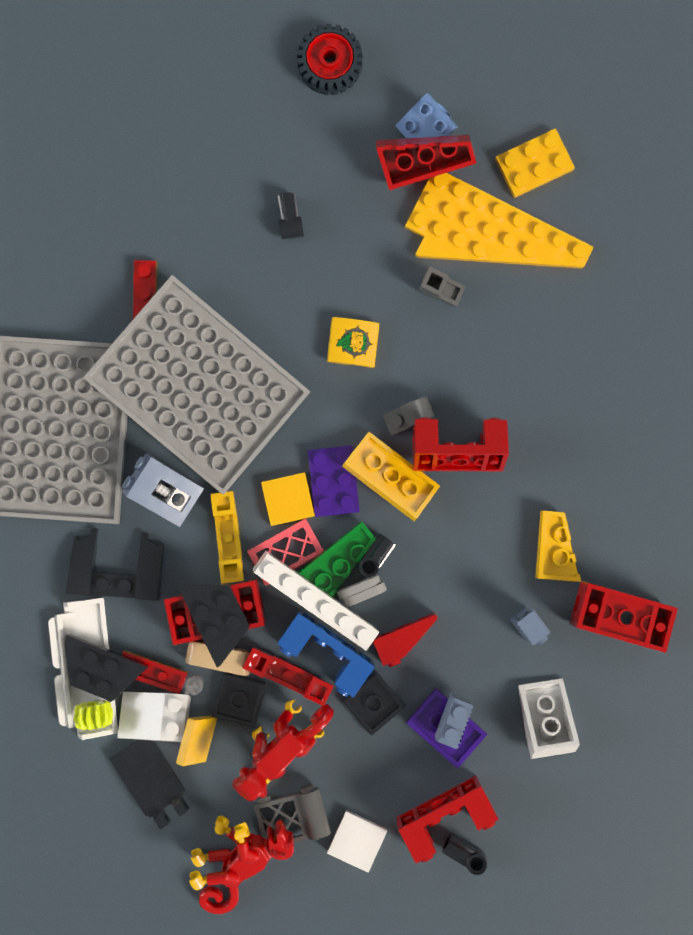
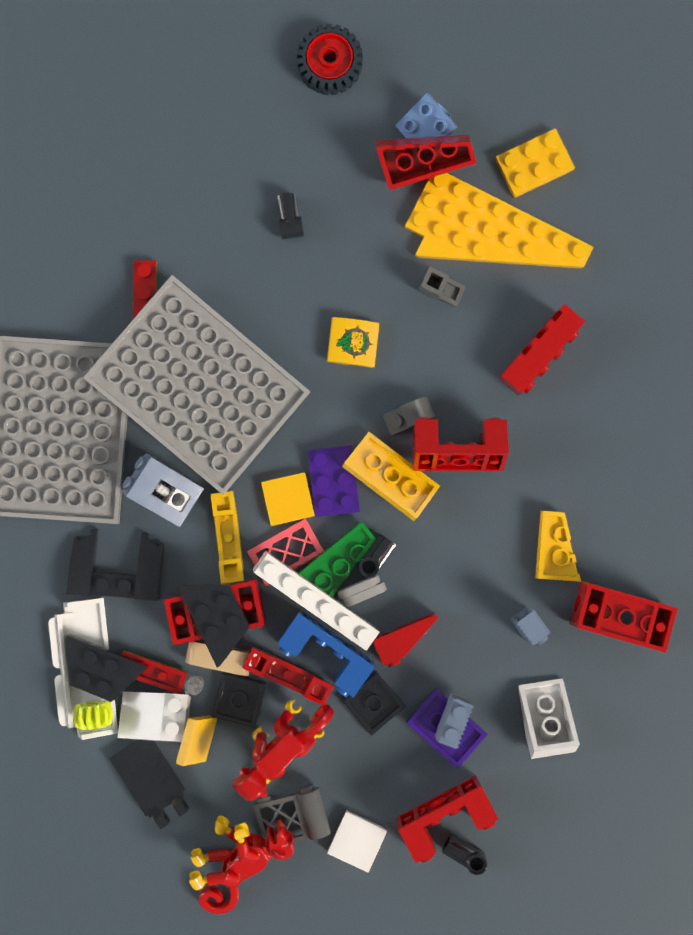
none -> red wedge [499,304,586,396]

